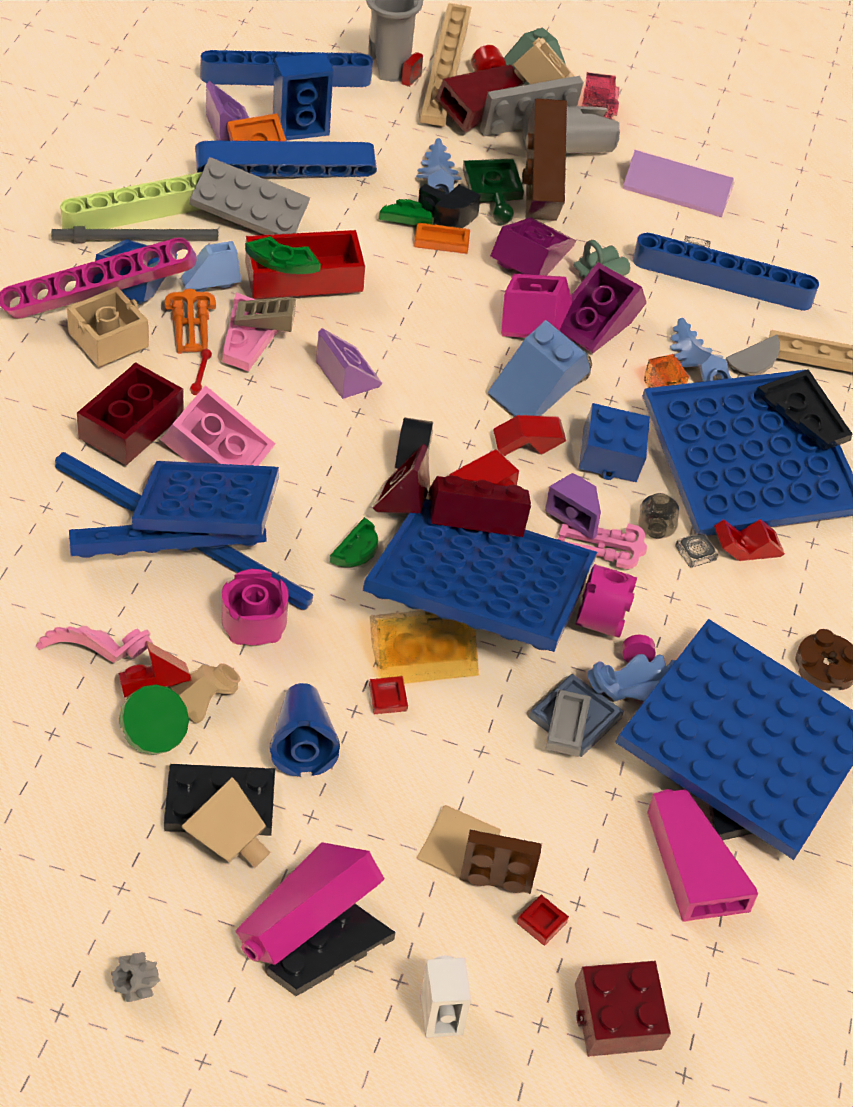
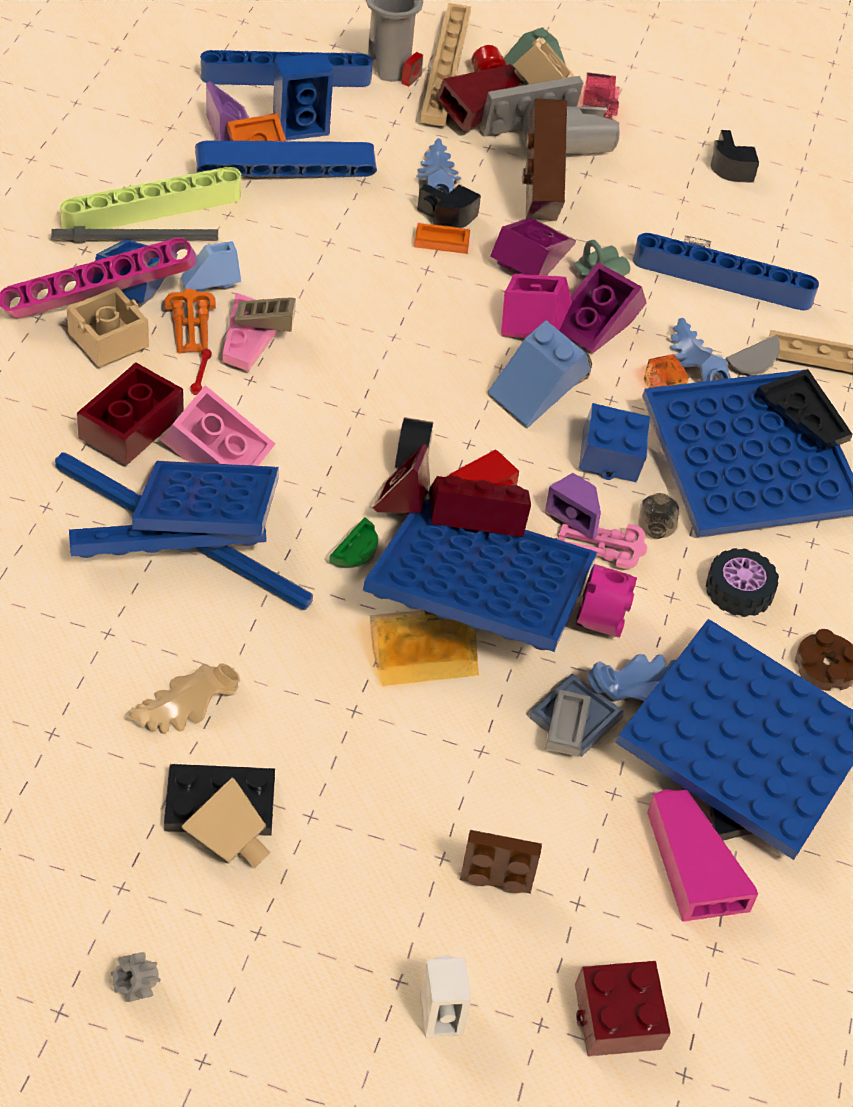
bright pink plant [36,626,153,663] -> none
red slope [118,641,191,698] -> none
green tile [119,685,189,755] -> none
light grey plate [189,157,311,235] -> none
dark pink brick [222,569,289,645] -> none
dark pink slope [235,842,385,965] -> none
red piece [245,230,365,299] -> none
green tile [245,236,321,274] -> none
black wing [267,904,396,996] -> none
blue cone [270,683,340,777] -> none
medium lavender slope [316,328,383,399] -> none
red tile [369,676,408,715] -> none
green plate [379,199,432,225] -> none
tan sticker [417,805,501,883] -> none
dark green plate [462,159,524,224] -> none
red slope [493,415,566,456] -> none
red tile [517,894,569,946] -> none
dark pink tile [622,634,656,663] -> none
lavender slope [623,150,734,217] -> none
clear tile [675,533,719,568] -> none
red slope [714,519,785,561] -> none
none -> black wheel [706,548,779,617]
none -> black brick [710,130,759,183]

